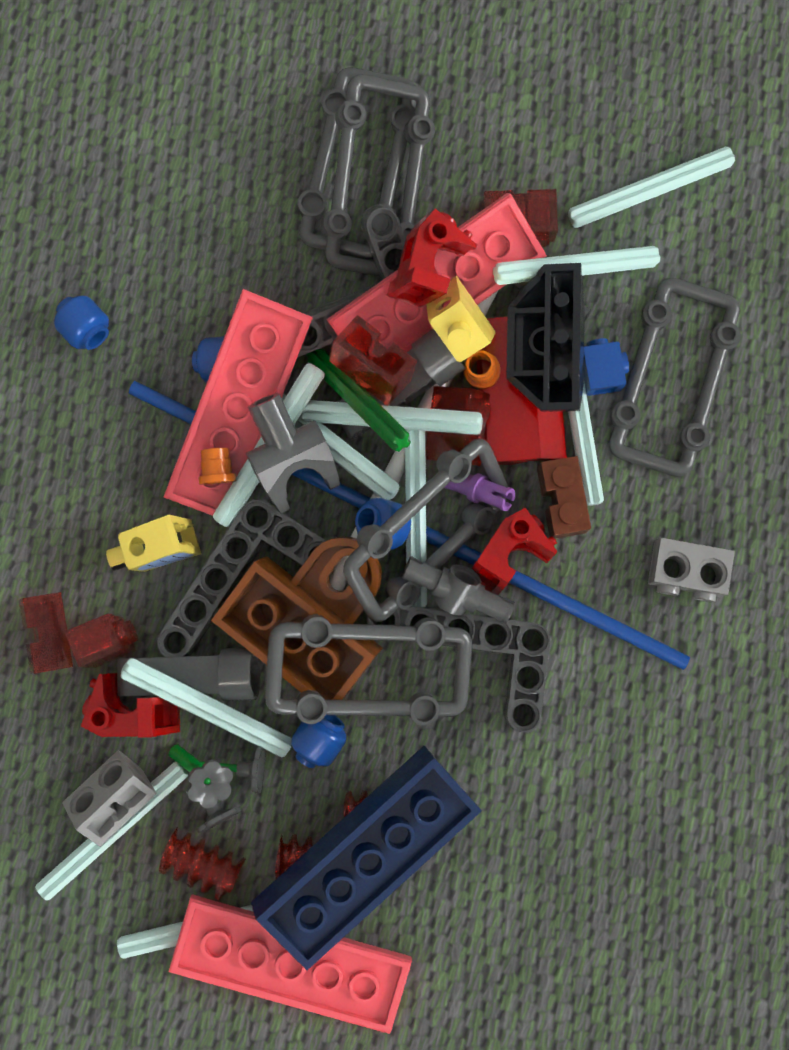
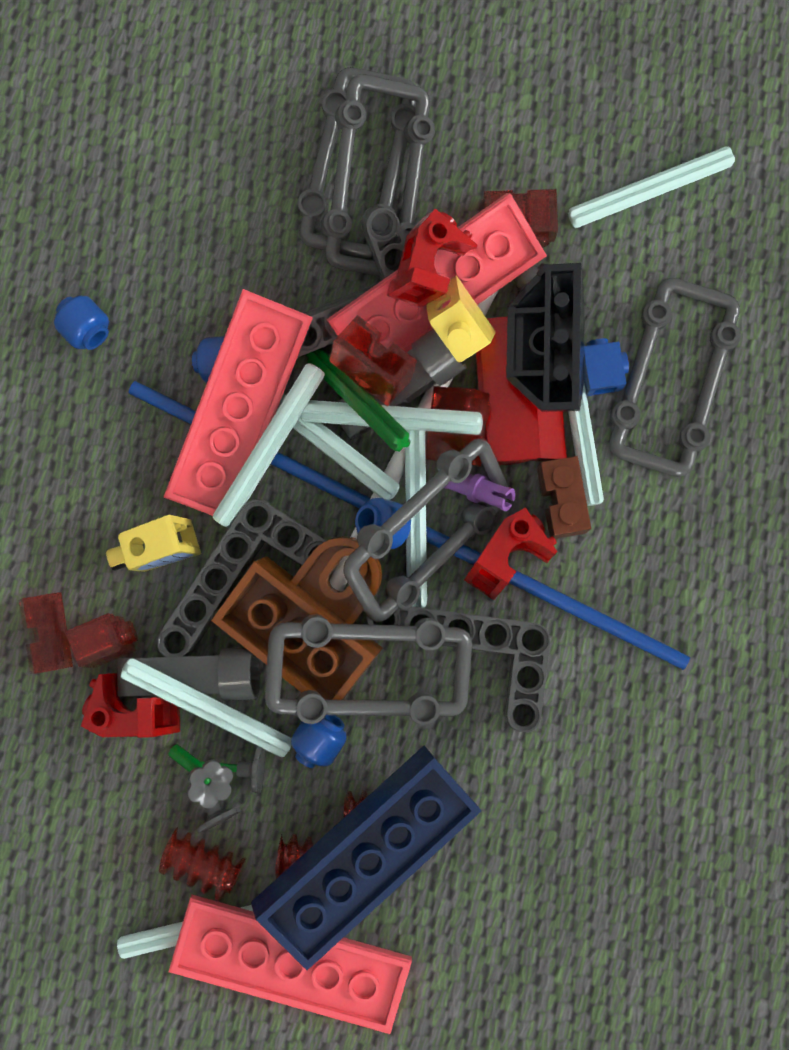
light aqua axle [35,762,188,900] -> none
light grey brick [62,750,157,847] -> none
orange piece [198,448,236,485] -> none
dark grey connector [246,393,340,514] -> none
dark grey pin [402,556,515,624] -> none
orange piece [464,350,501,389] -> none
light aqua axle [493,246,660,285] -> none
light grey brick [648,538,735,602] -> none

